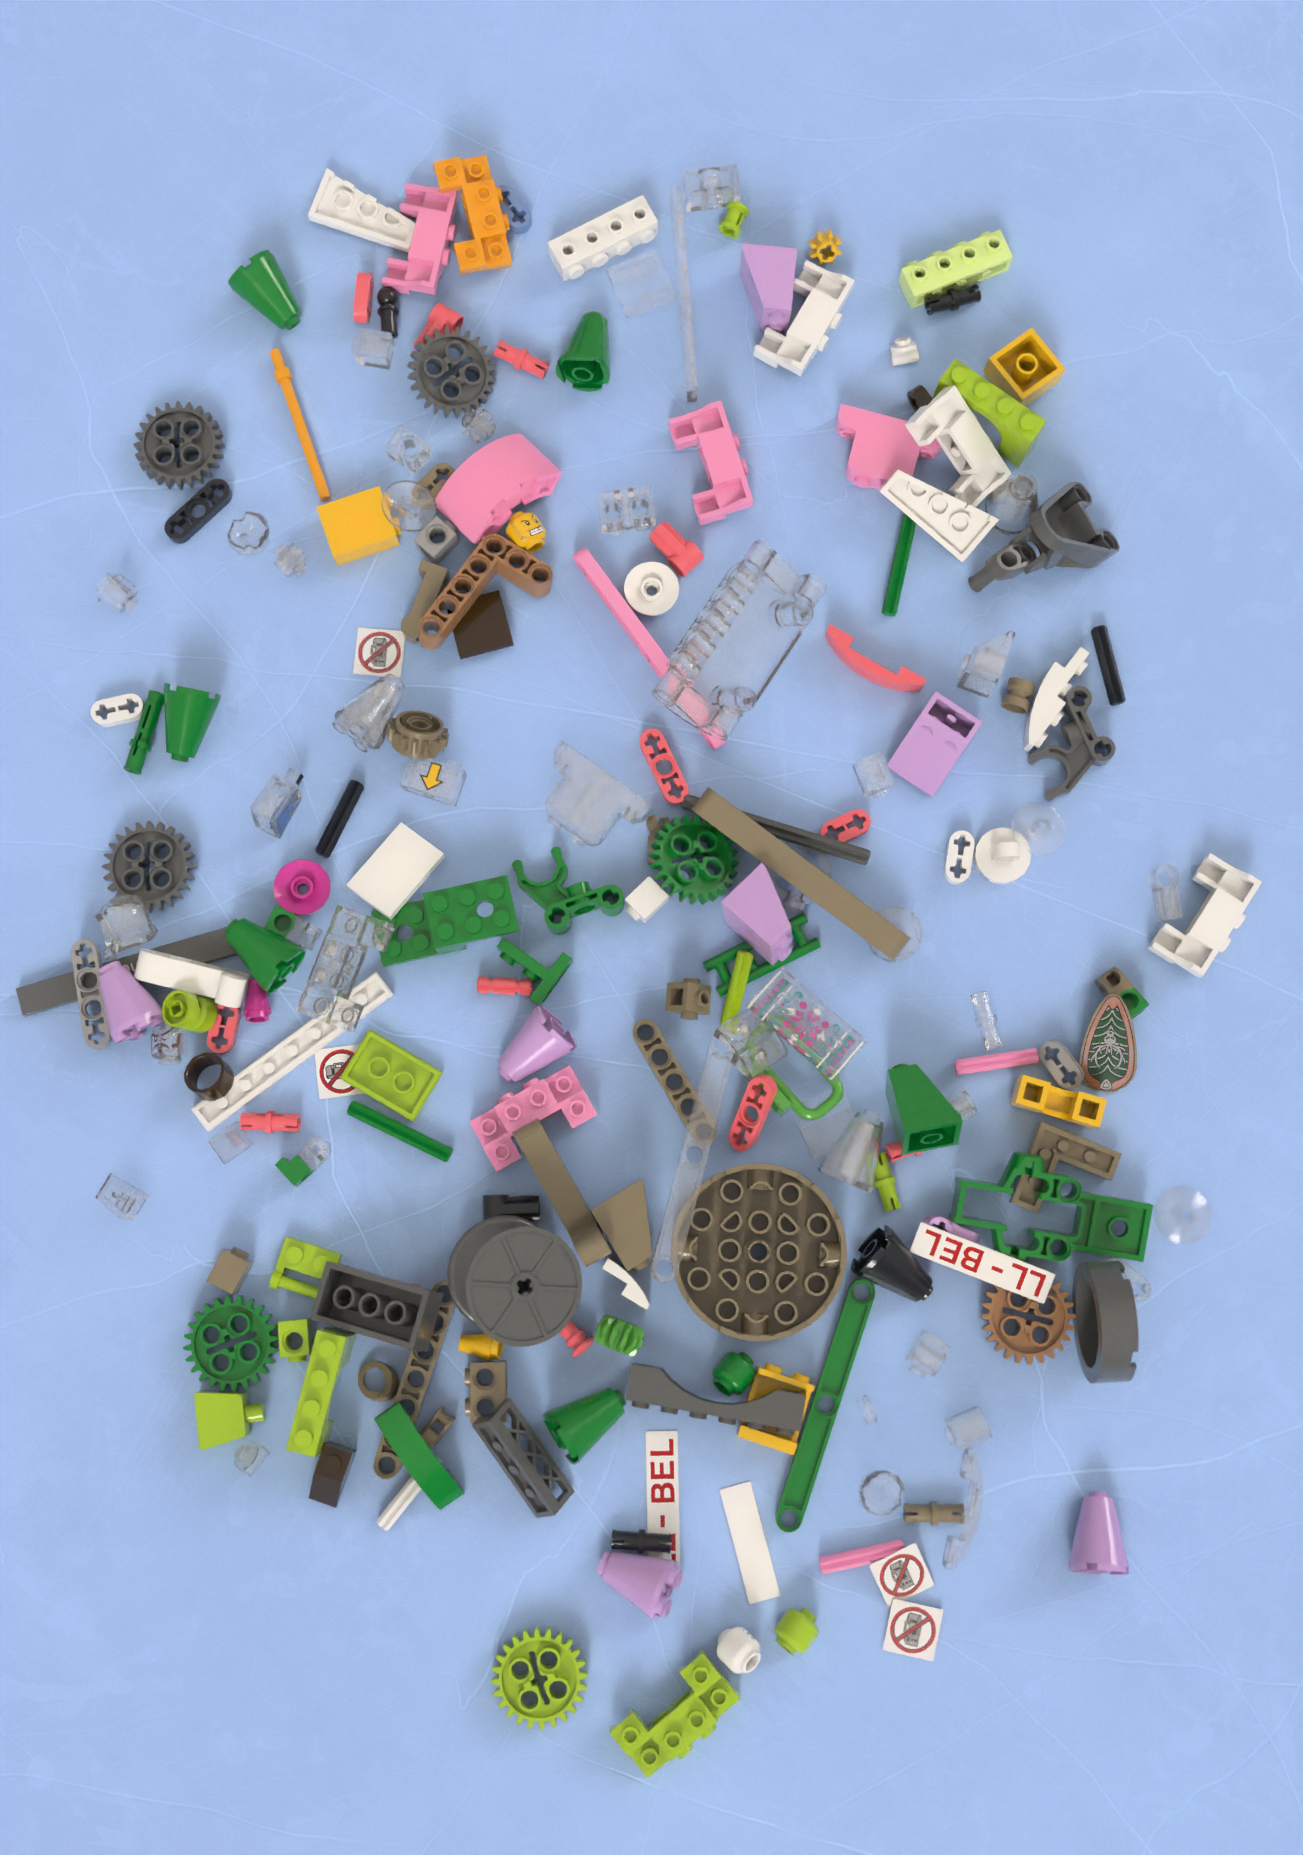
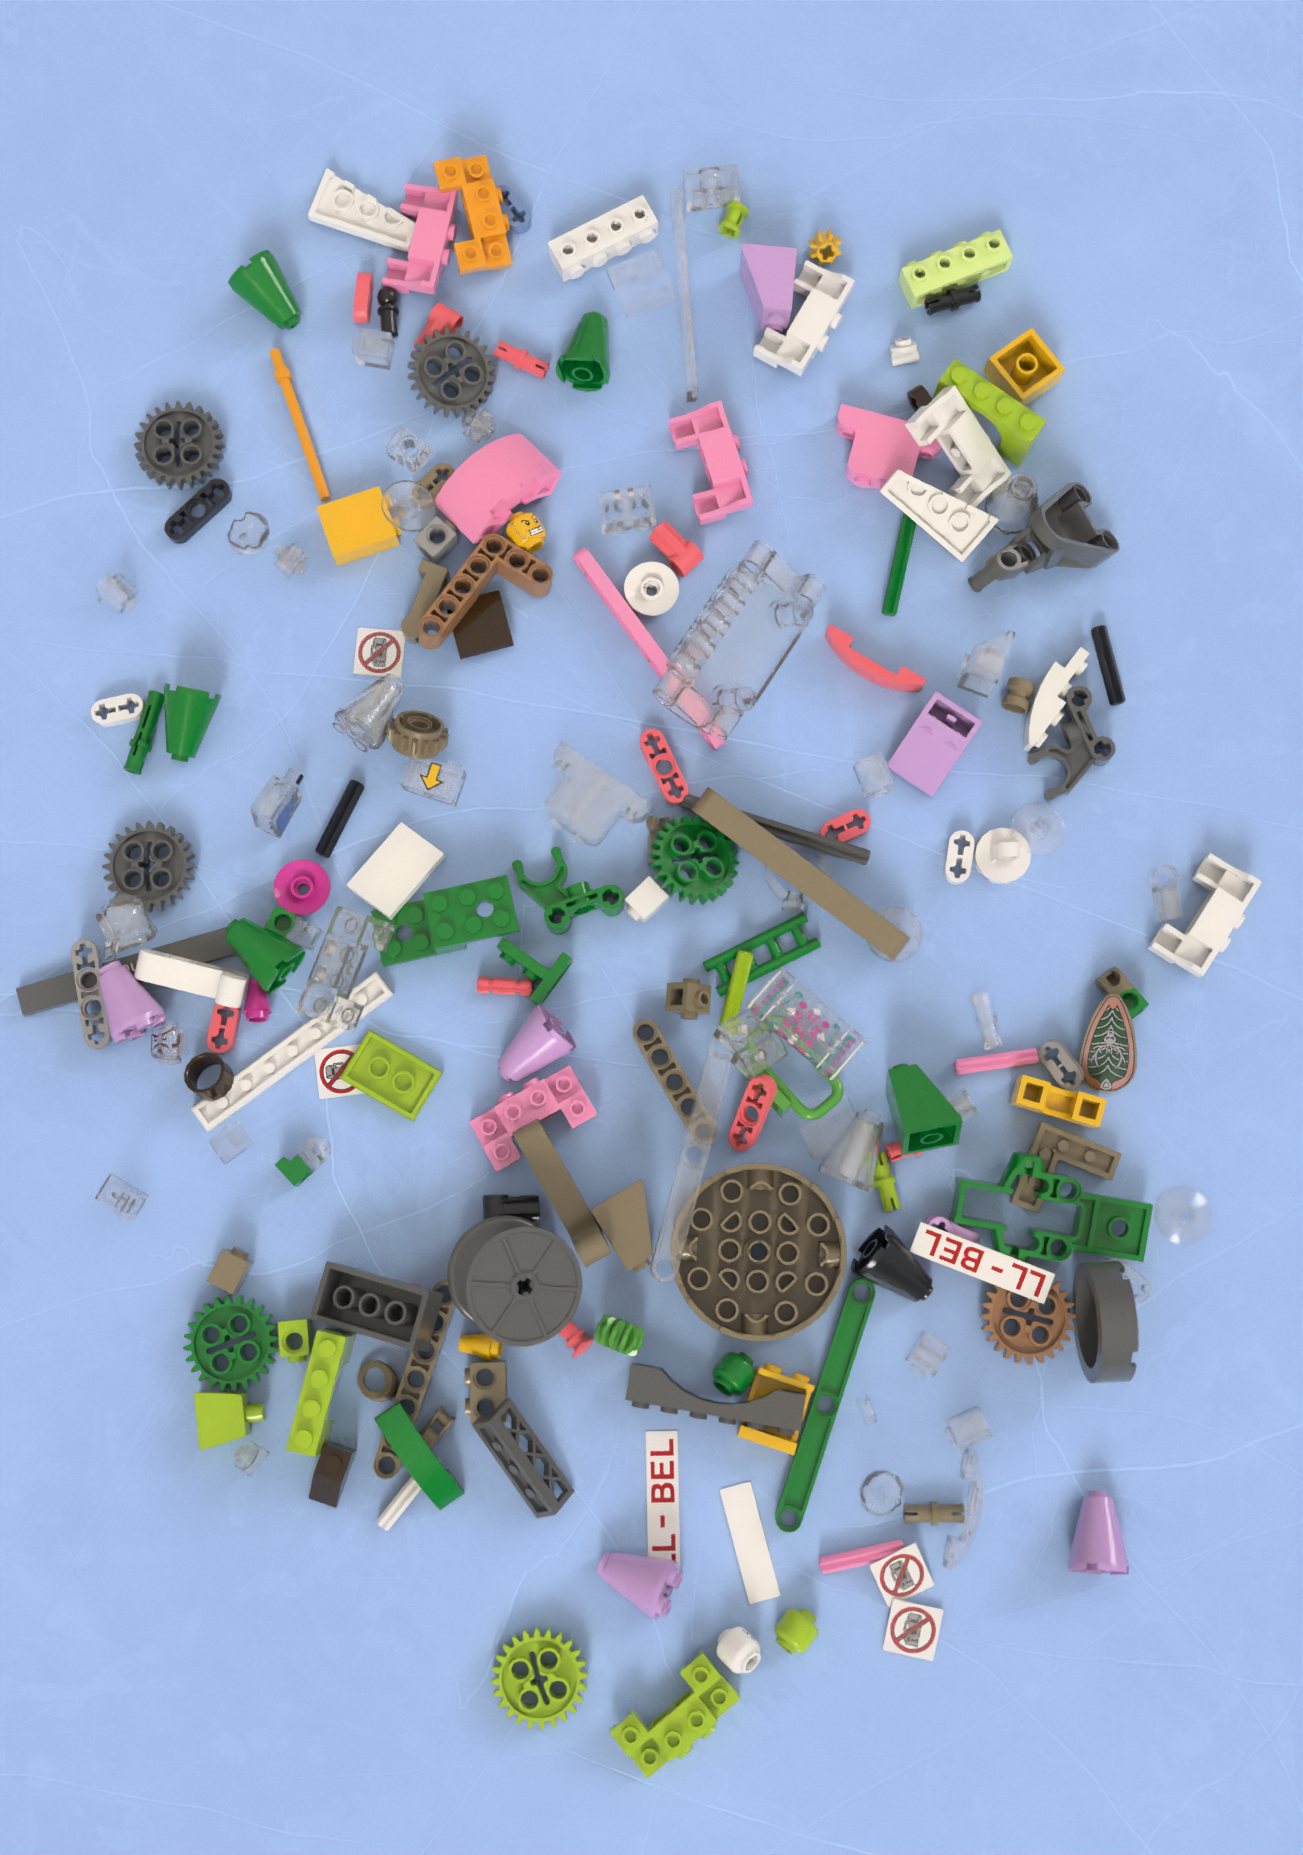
lime wheel [162,990,217,1033] -> none
coral pin [240,1111,301,1134] -> none
lime plate [269,1237,342,1299] -> none
green axle [347,1101,453,1162] -> none
green cone [542,1388,626,1465] -> none
white slope [602,1257,650,1310] -> none
black pin [611,1529,672,1554] -> none
lavender slope [721,863,793,966] -> none

